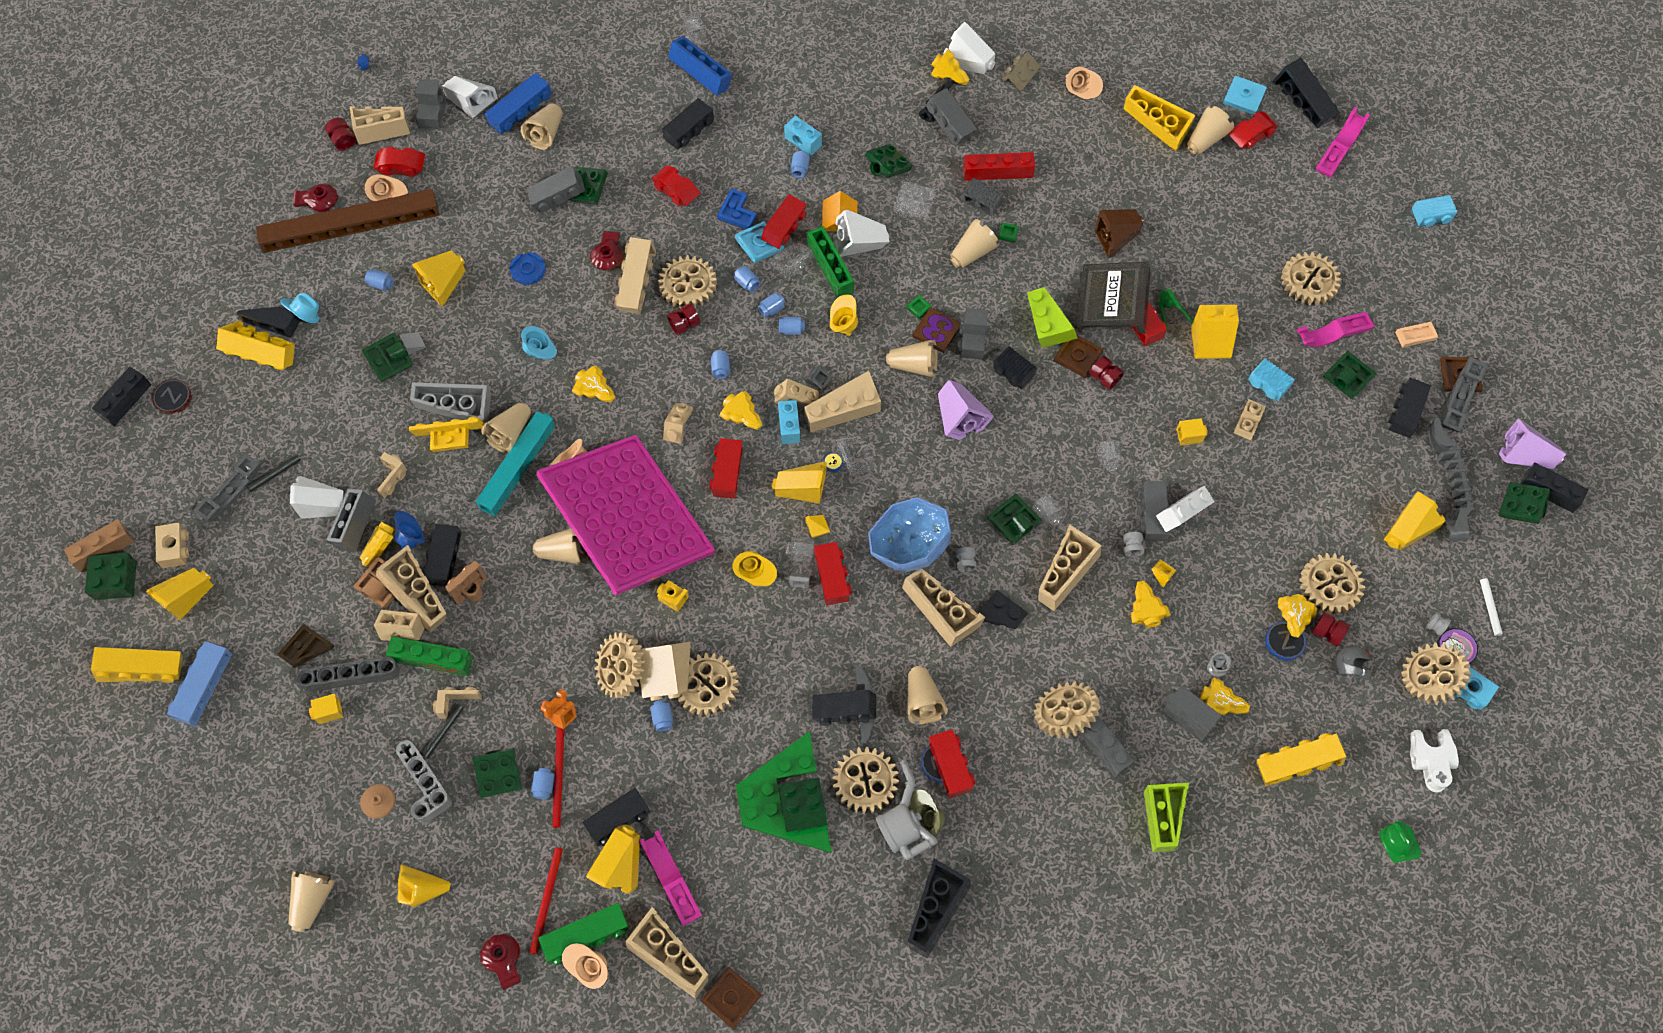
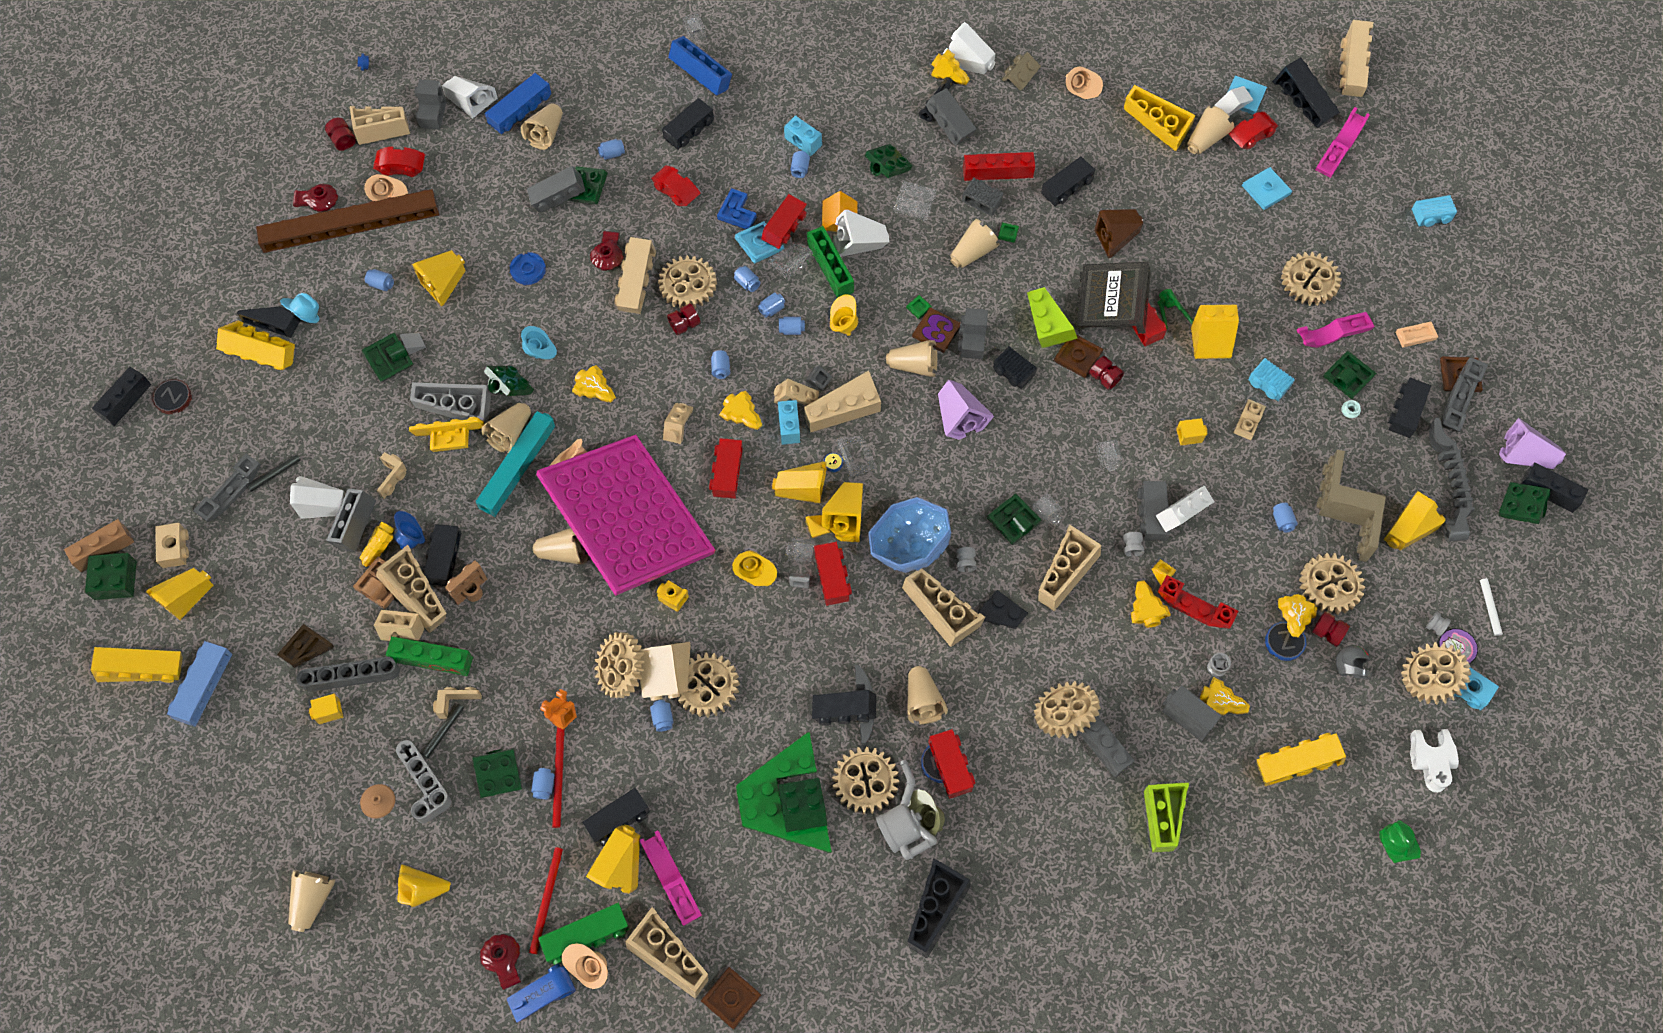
none -> dark green plate [484,365,534,396]
none -> door [507,964,576,1022]
none -> medium blue brick [598,139,625,160]
none -> yellow slope [822,482,863,542]
none -> black brick [1041,156,1095,206]
none -> red slope [1158,575,1239,629]
none -> white slope [1214,86,1253,116]
none -> medium azure plate [1242,167,1292,210]
none -> medium blue brick [1273,503,1298,533]
none -> dark tan bracket [1316,450,1386,562]
none -> tan wedge [1339,20,1373,97]
none -> light aqua plate [1341,400,1361,418]

